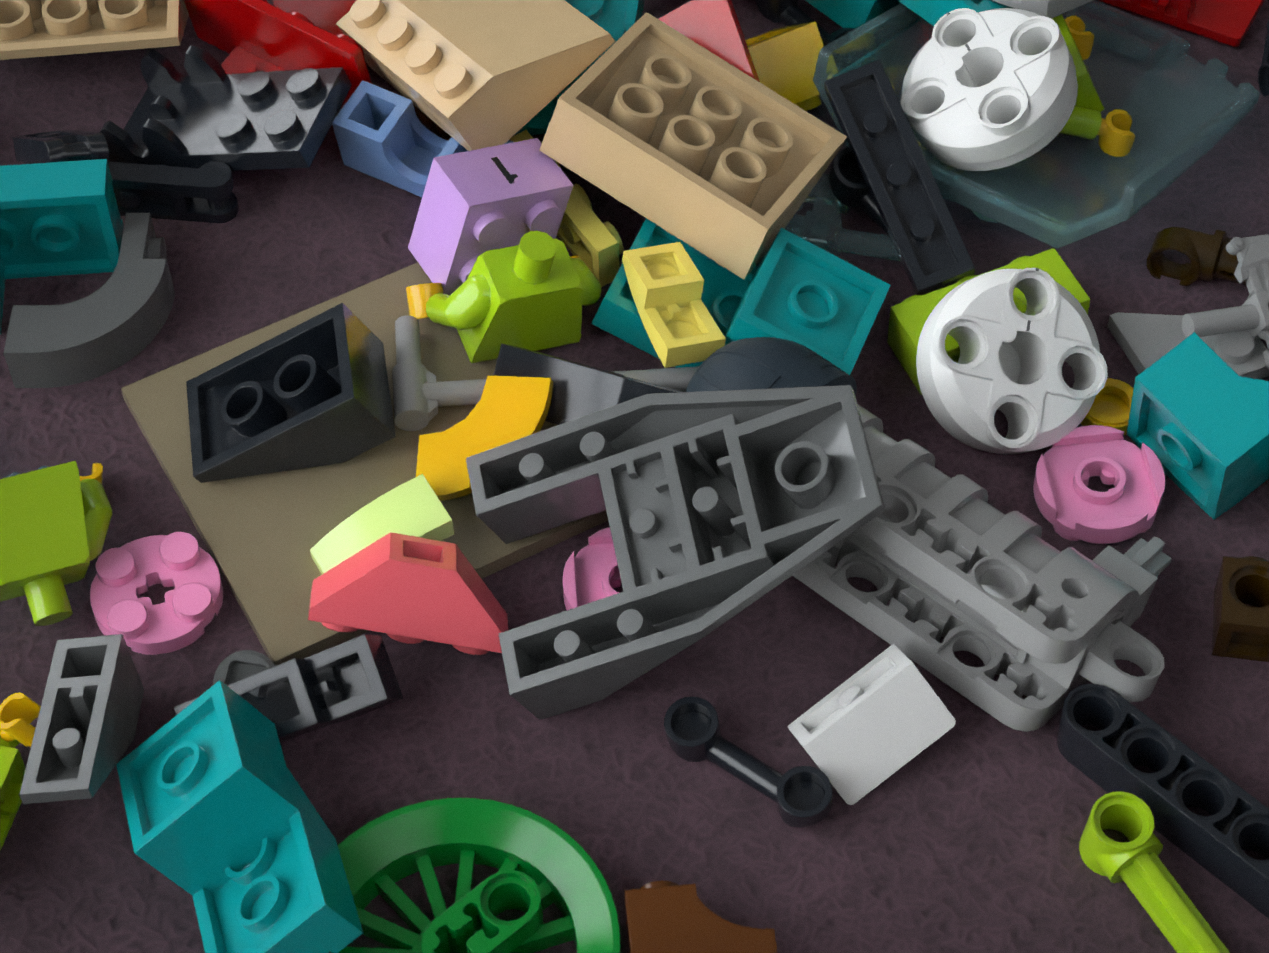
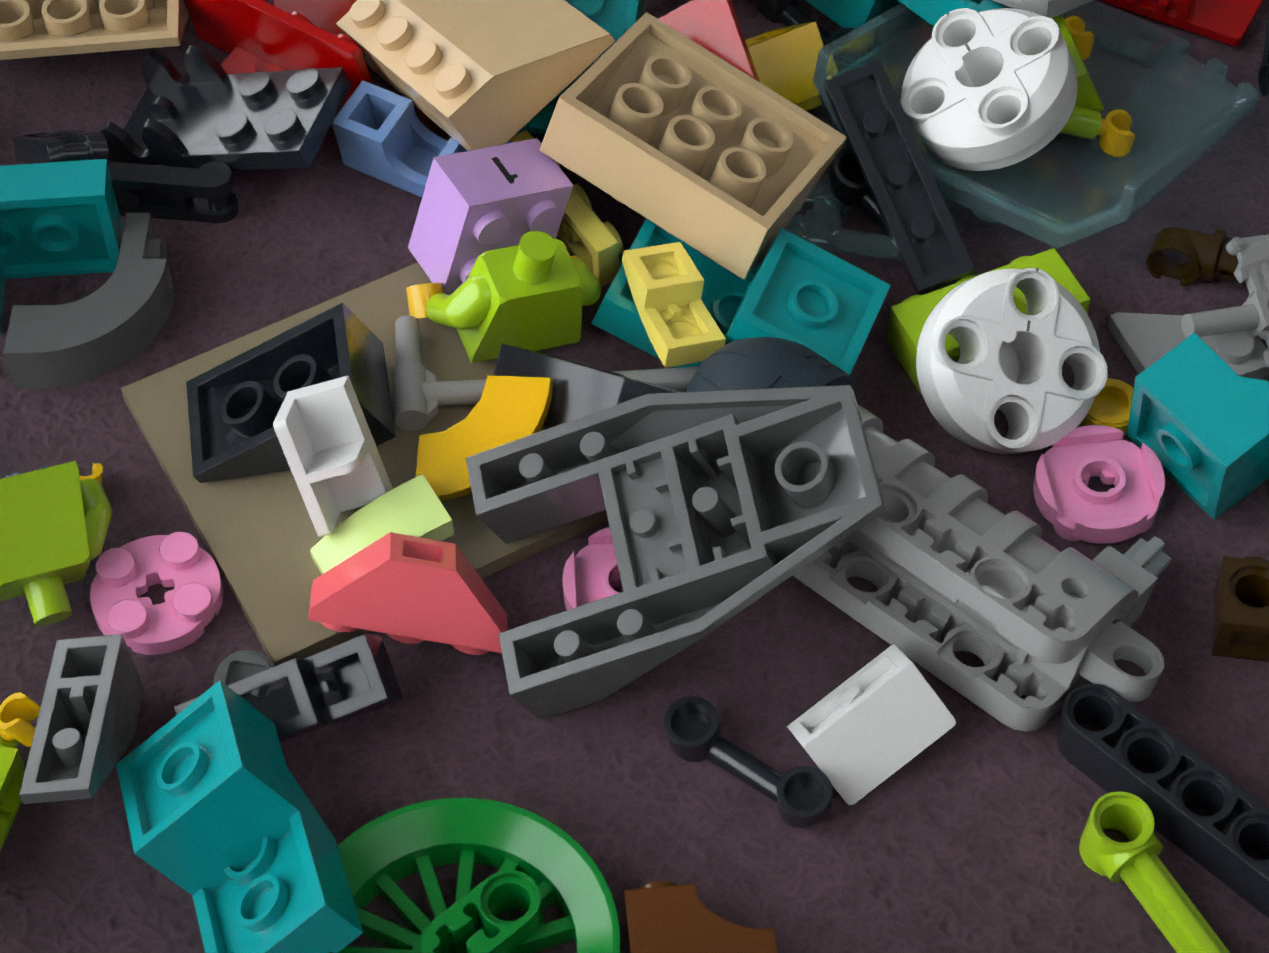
none -> white panel [273,376,393,537]

